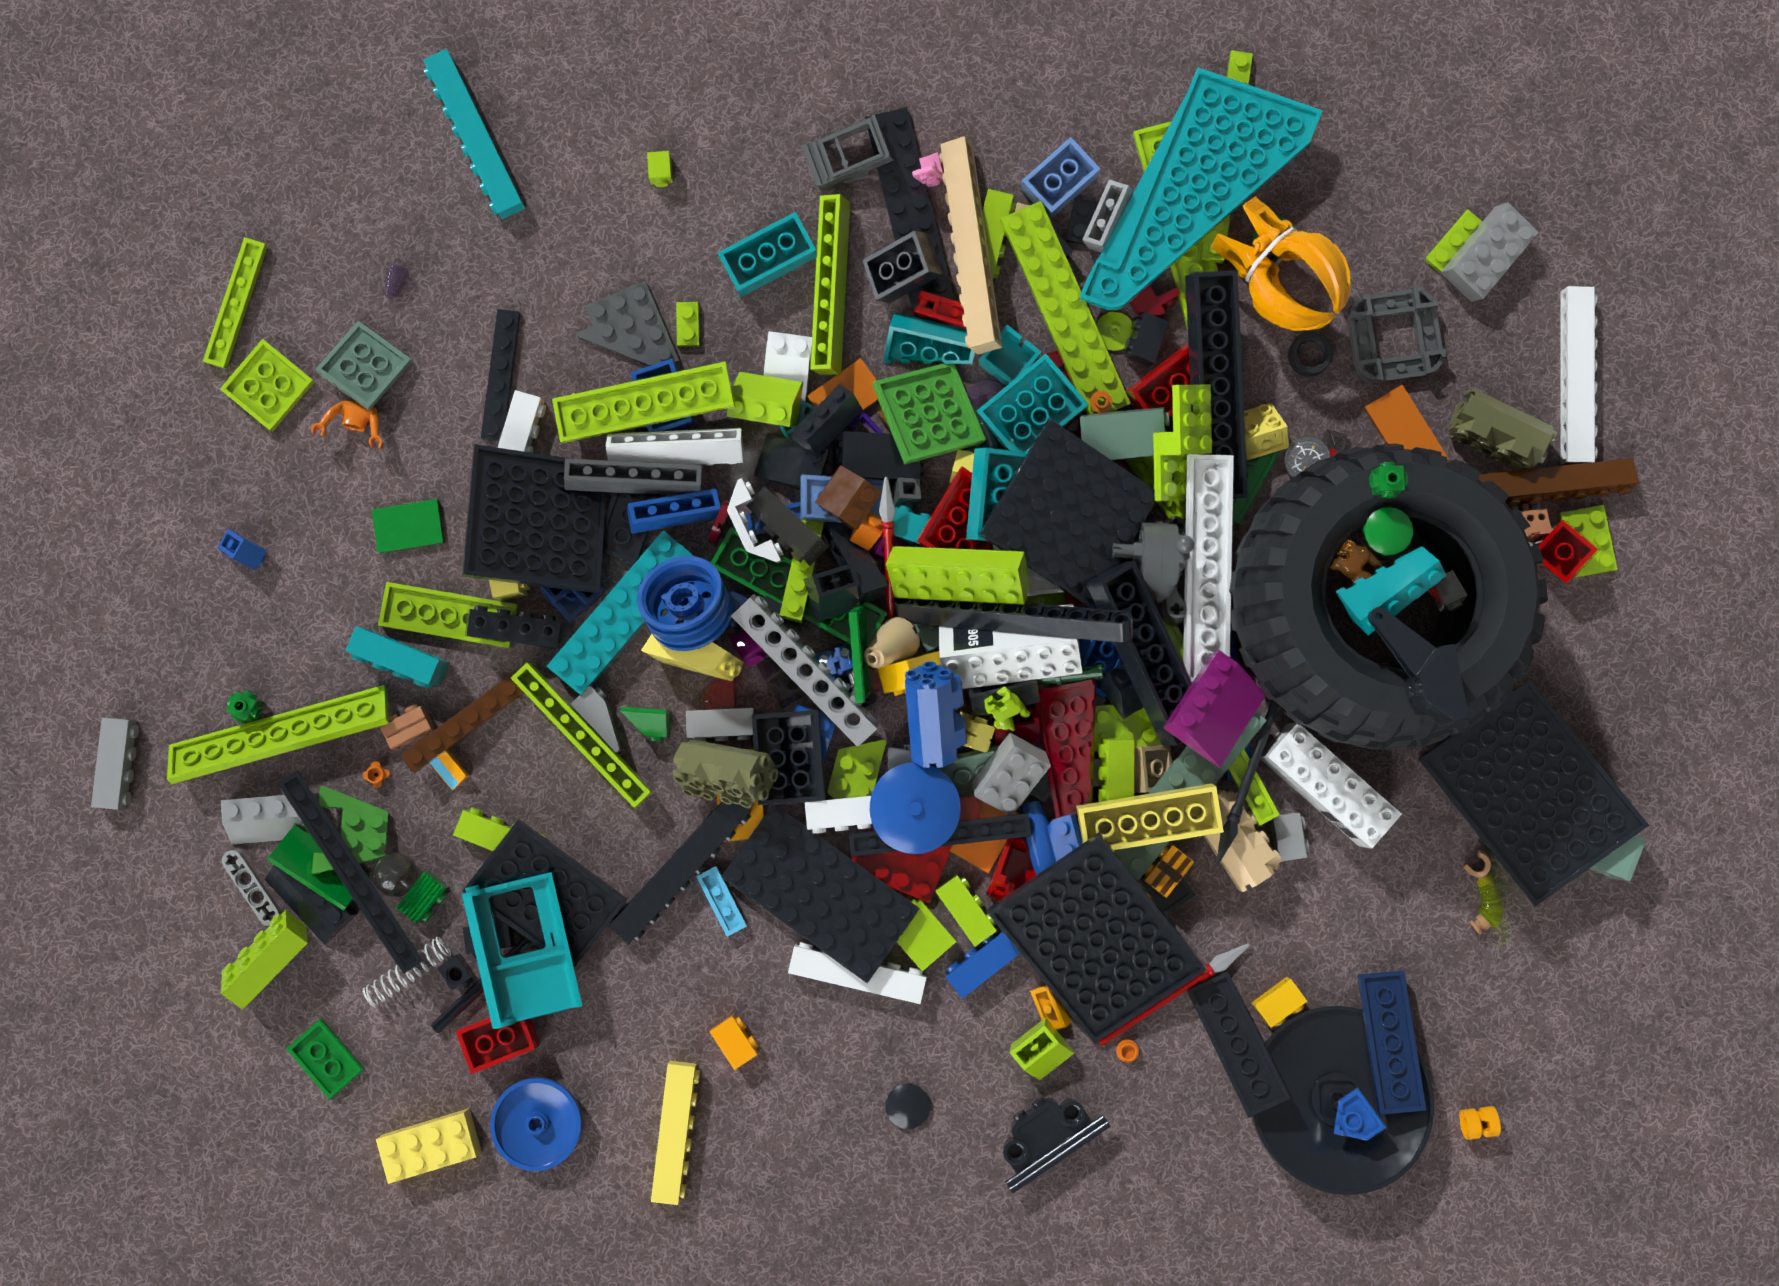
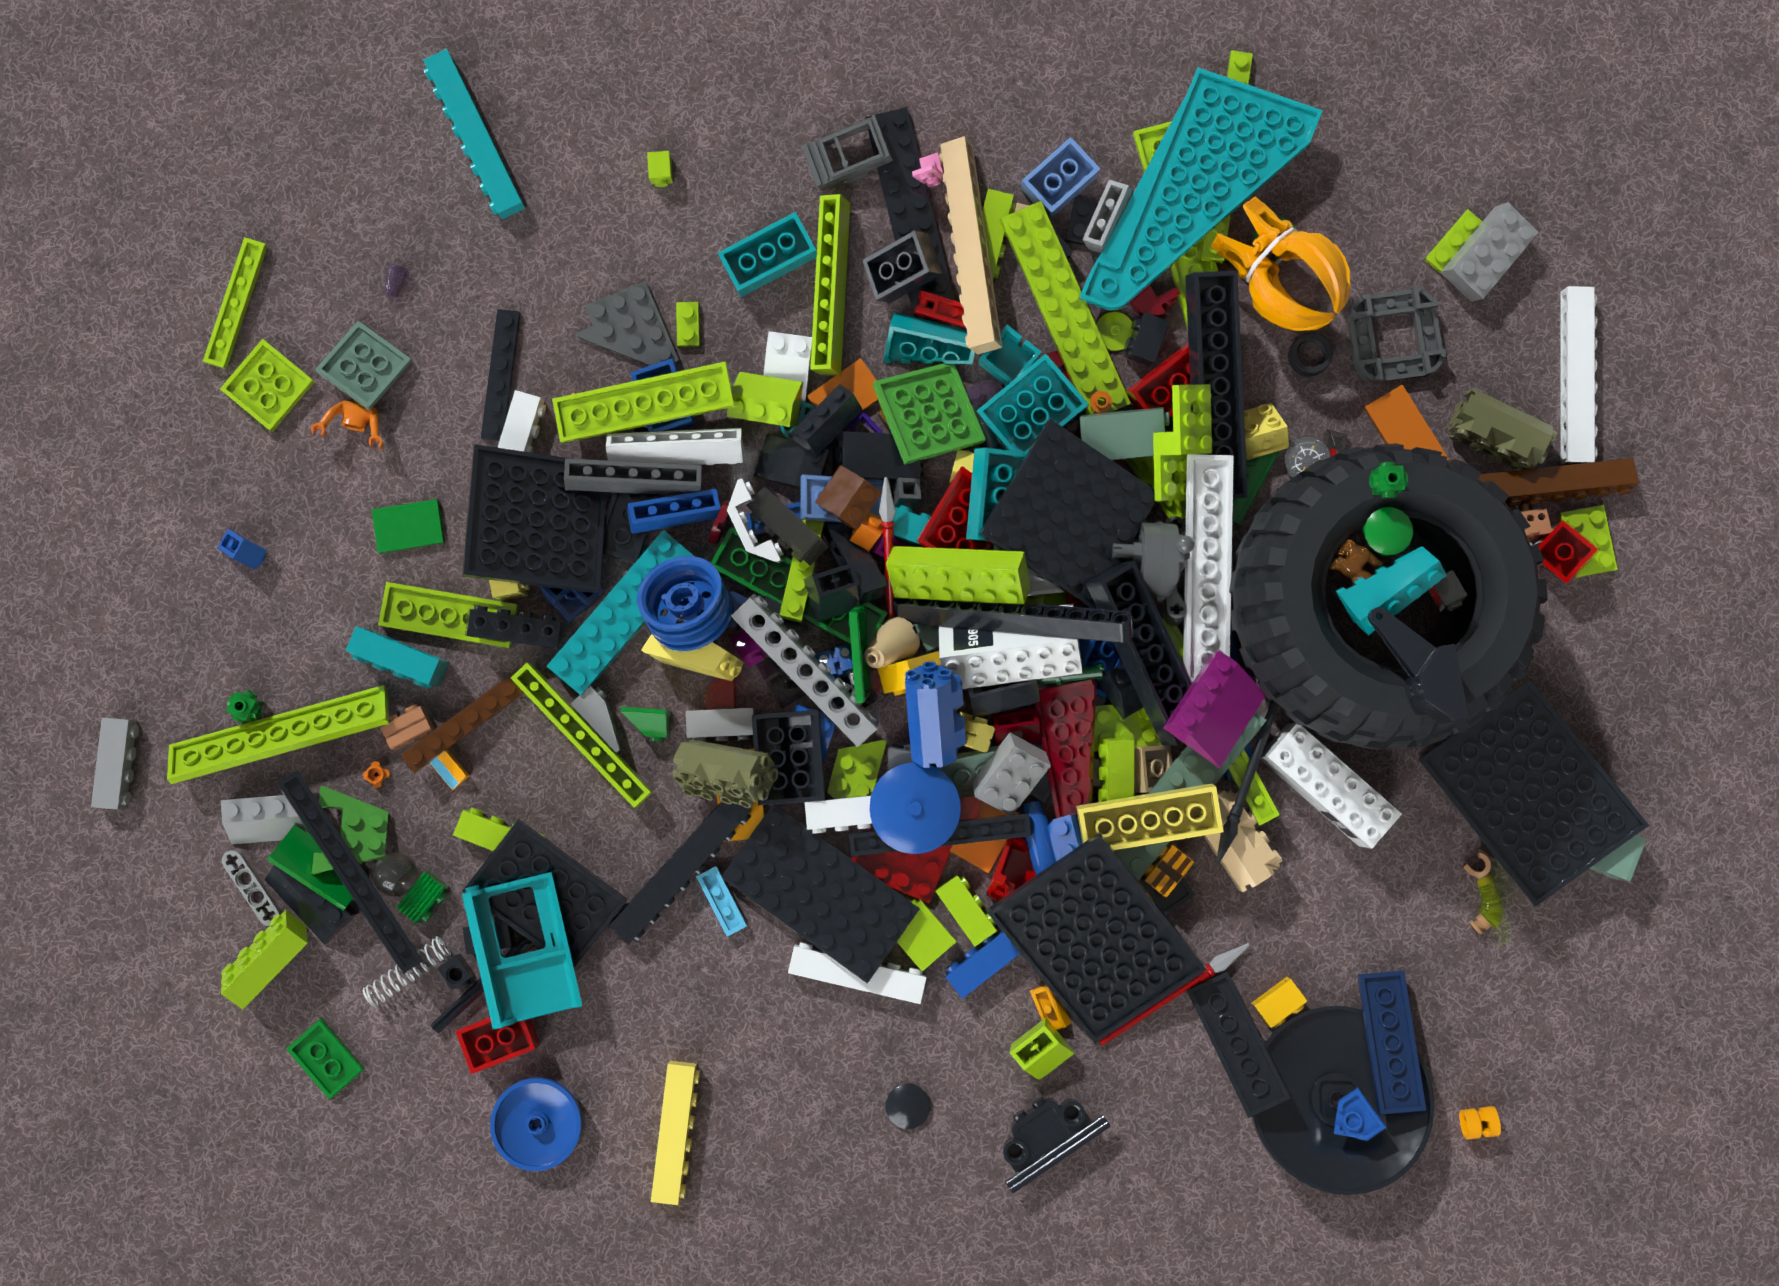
light yellow brick [376,1108,482,1184] -> none
light orange brick [710,1014,759,1070] -> none
lime animal [984,687,1030,731] -> none
orange plate [1116,1039,1139,1063] -> none
light grey brick [1270,812,1309,861] -> none

